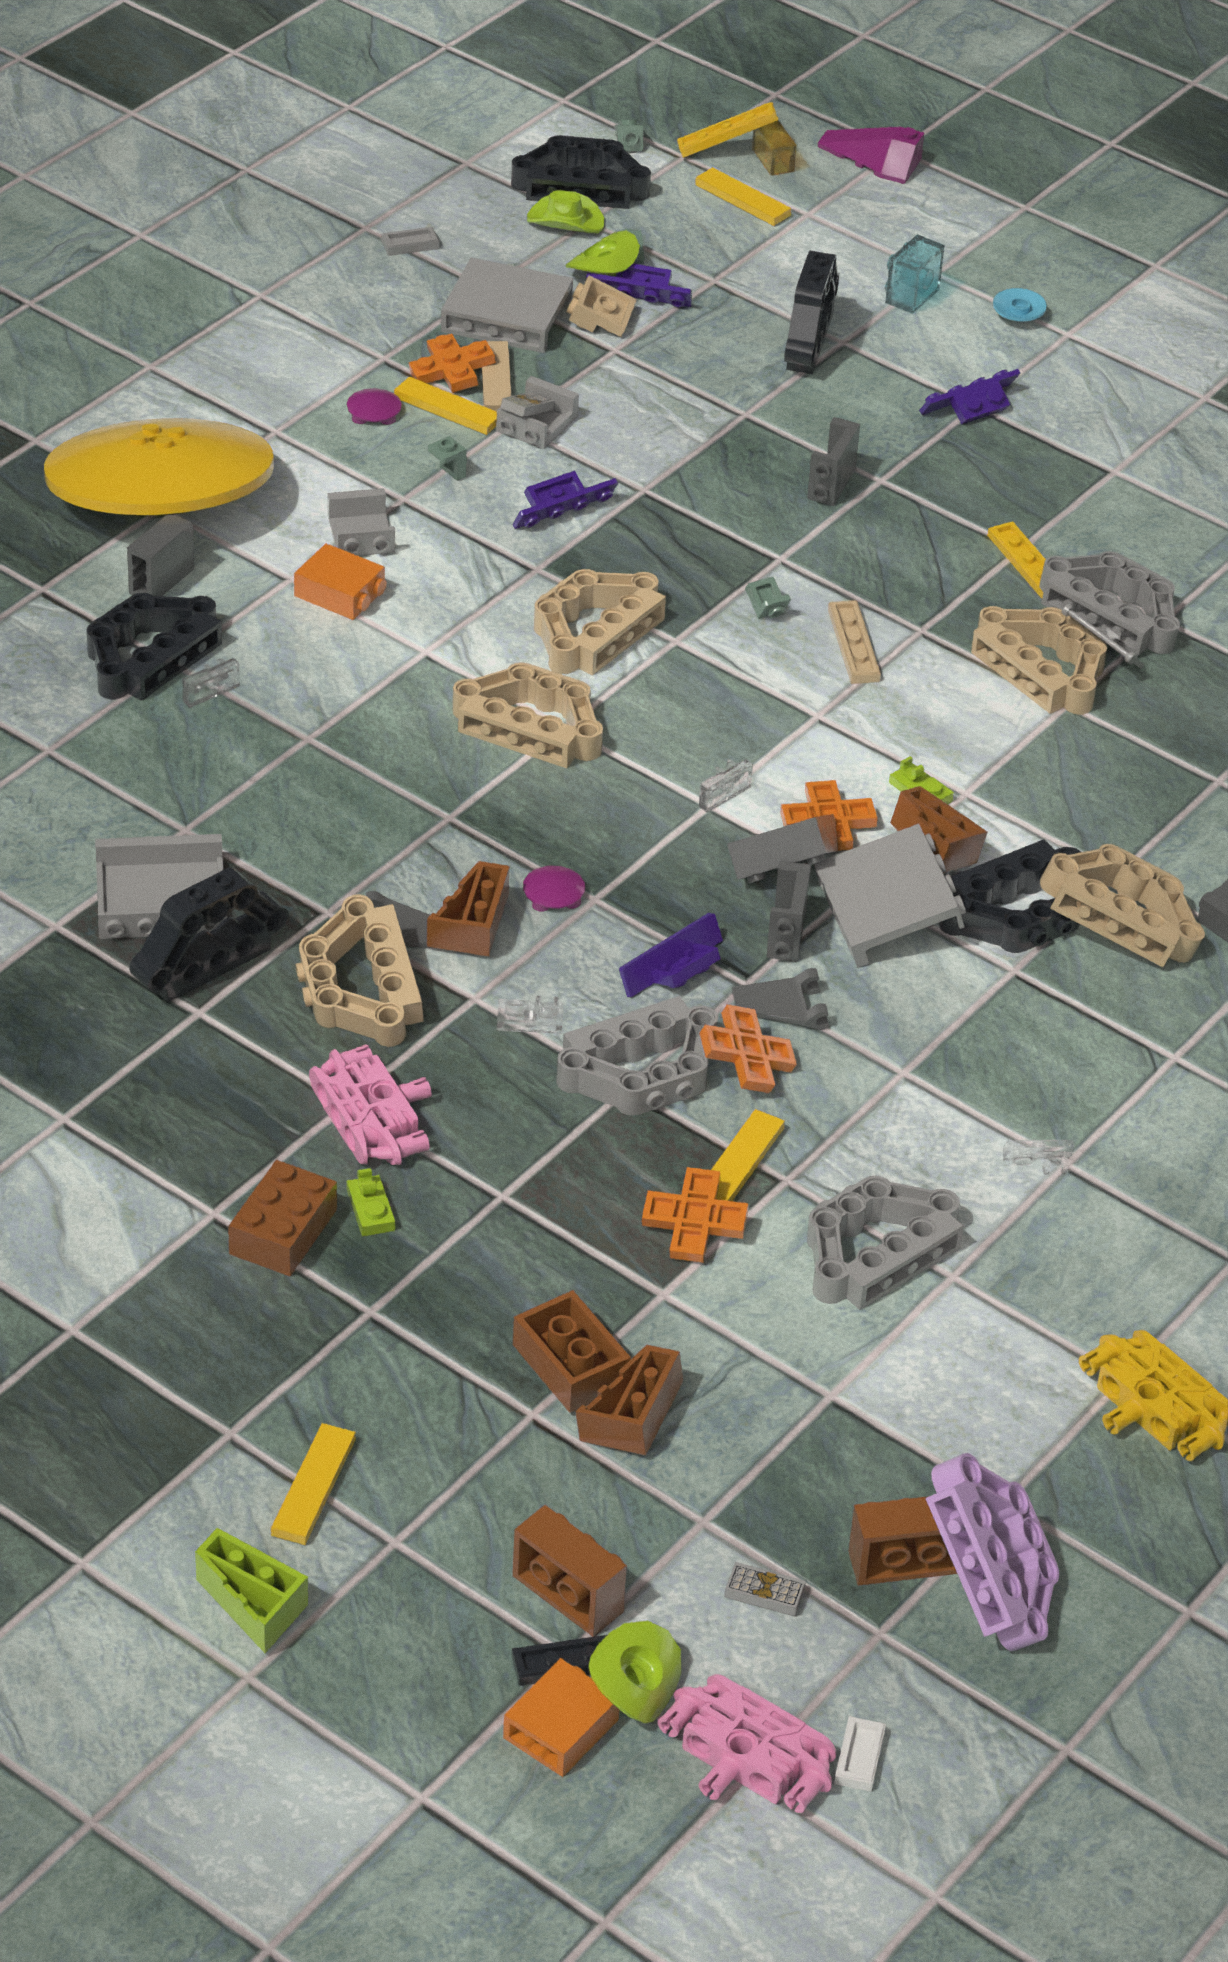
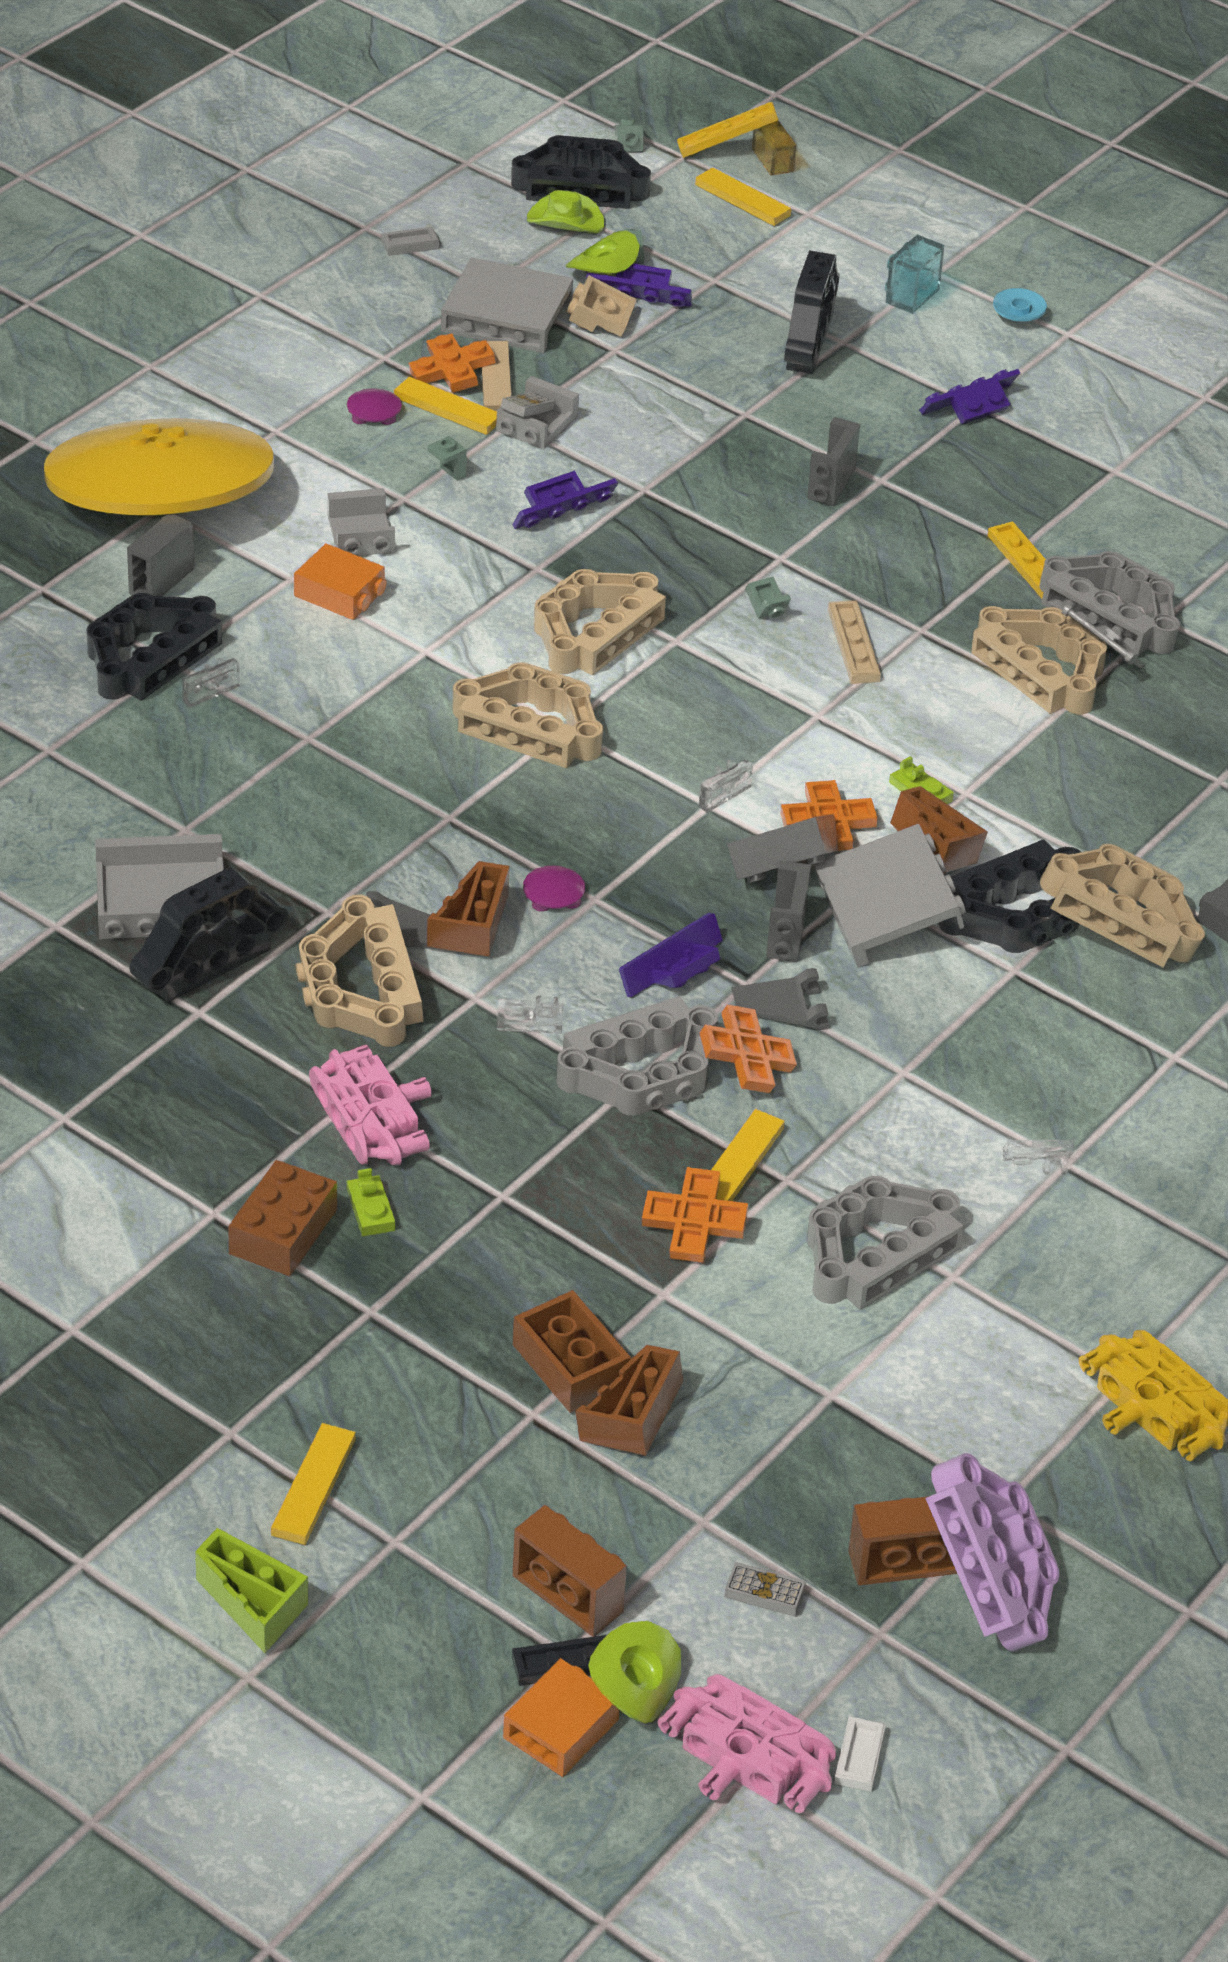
magenta wedge [818,127,924,184] -> none

